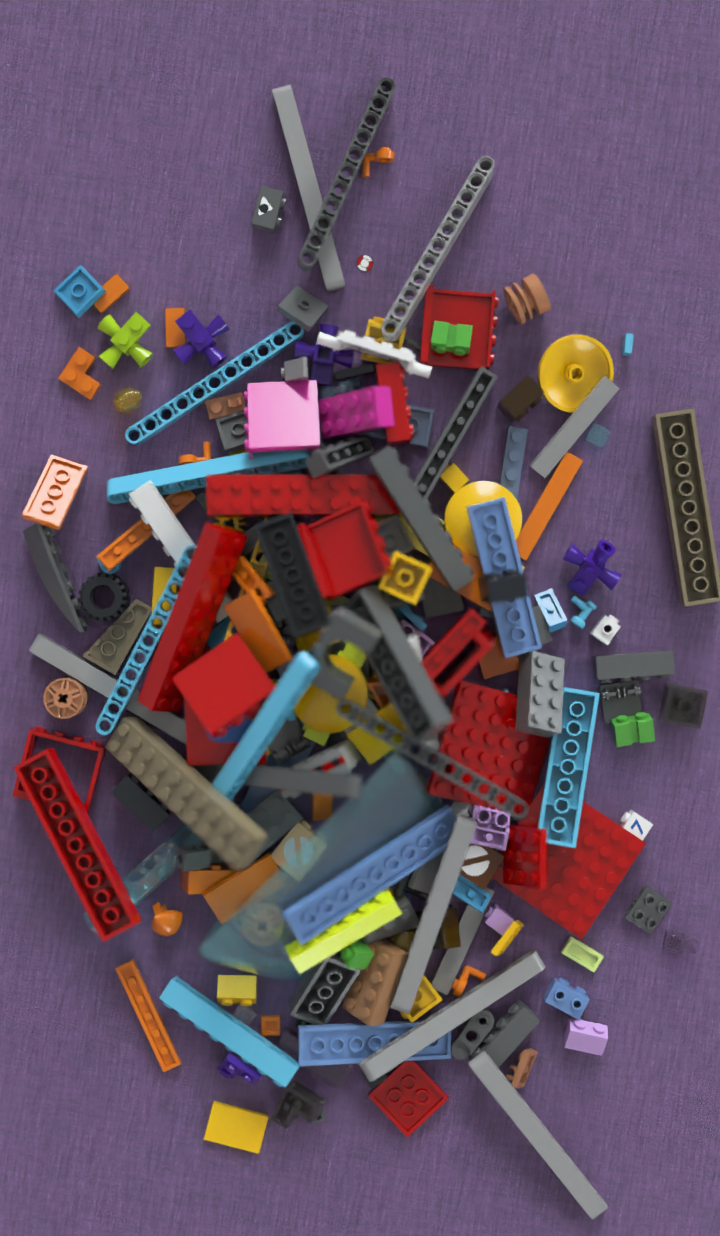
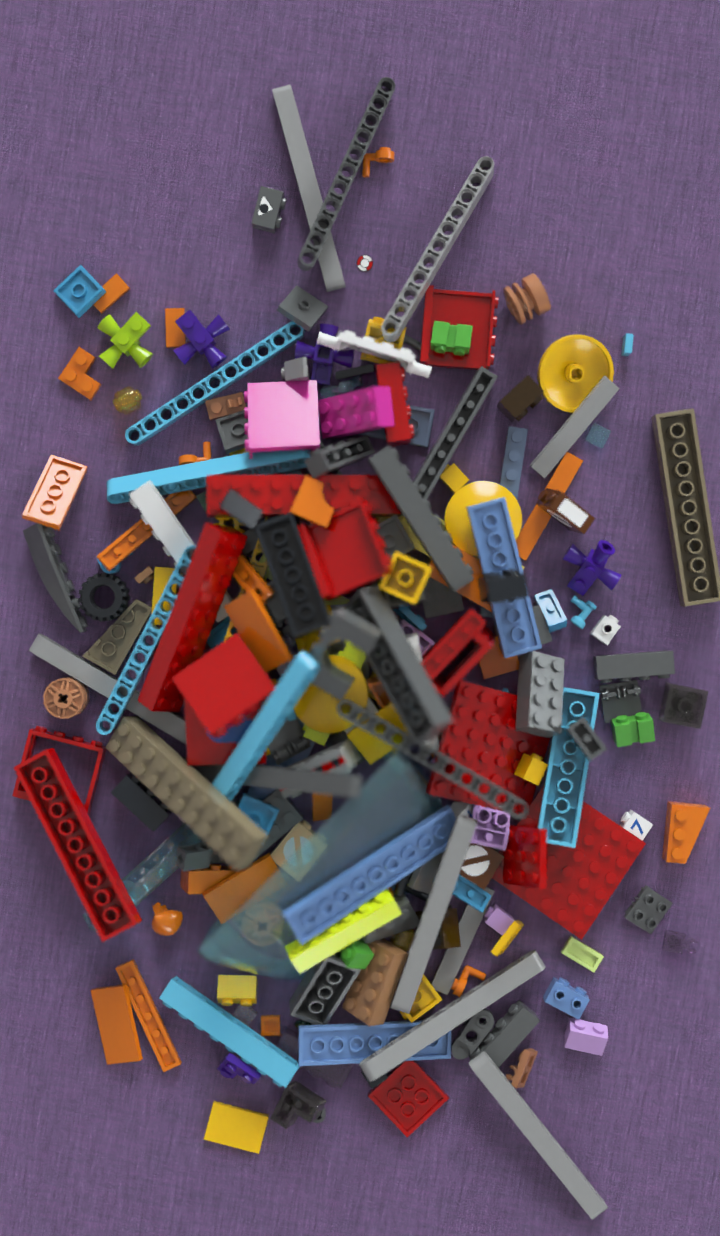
none -> orange tile [90,984,143,1065]
none -> medium nougat plate [134,566,154,585]
none -> black slope [219,488,263,529]
none -> dark azure tile [238,793,280,845]
none -> orange tile [290,476,334,528]
none -> yellow brick [514,753,548,785]
none -> reddish brown brick [536,488,596,534]
none -> dark grey brick [566,717,607,762]
none -> orange wedge [662,801,710,864]

